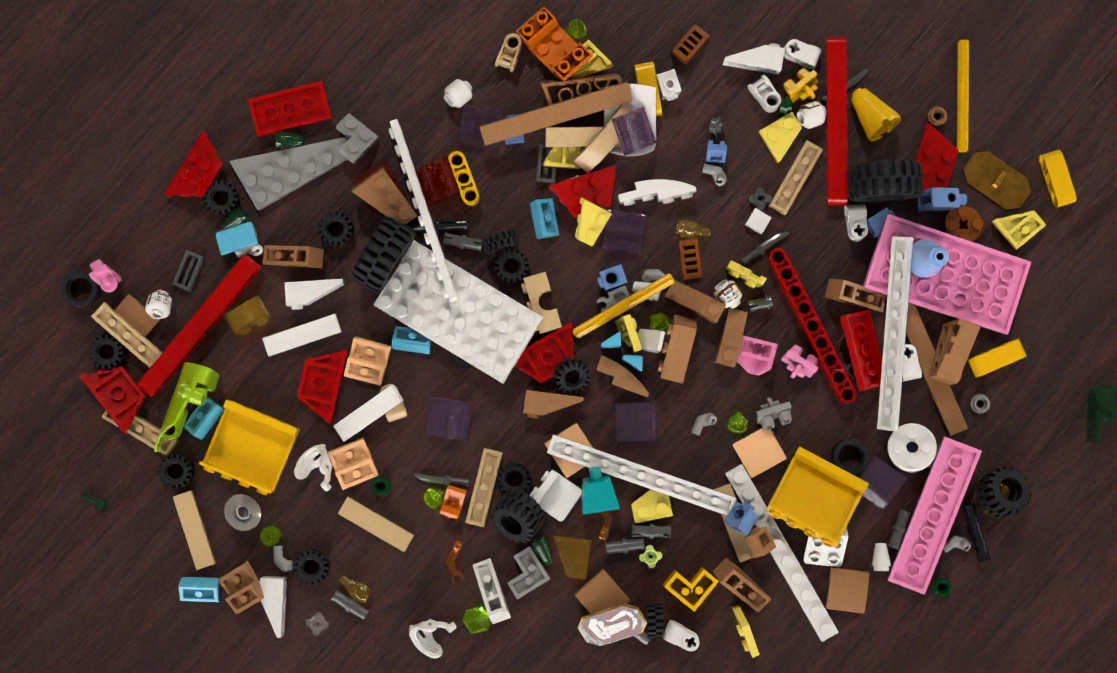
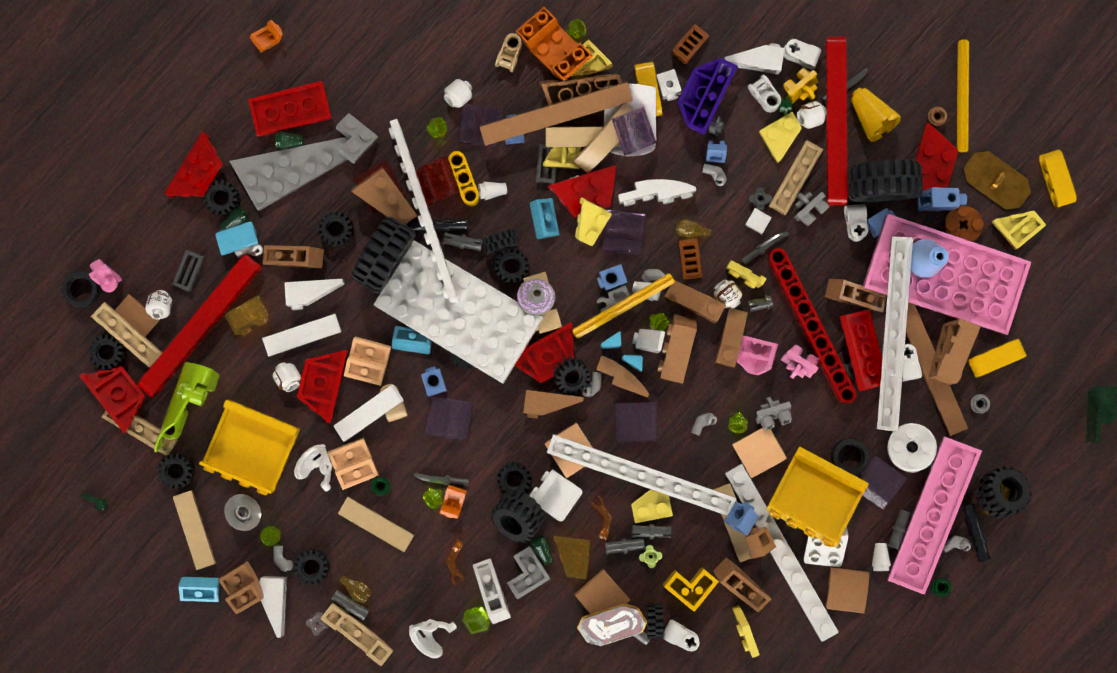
medium azure slope [184,396,224,440] -> none
tan tile [465,448,503,527] -> none
teal torso [581,466,620,515] -> none
light yellow wing [615,314,642,352] -> none
none -> orange bracket [250,20,283,53]
none -> white head [272,362,301,392]
none -> tan slope [320,603,393,666]
none -> medium blue brick [421,366,447,397]
none -> clear neon green tile [426,118,447,137]
none -> white cone [478,181,507,200]
none -> dish [517,279,555,315]
none -> light grey arm [581,372,602,397]
none -> dark purple wedge [678,58,738,135]
none -> light grey hips [794,192,829,226]

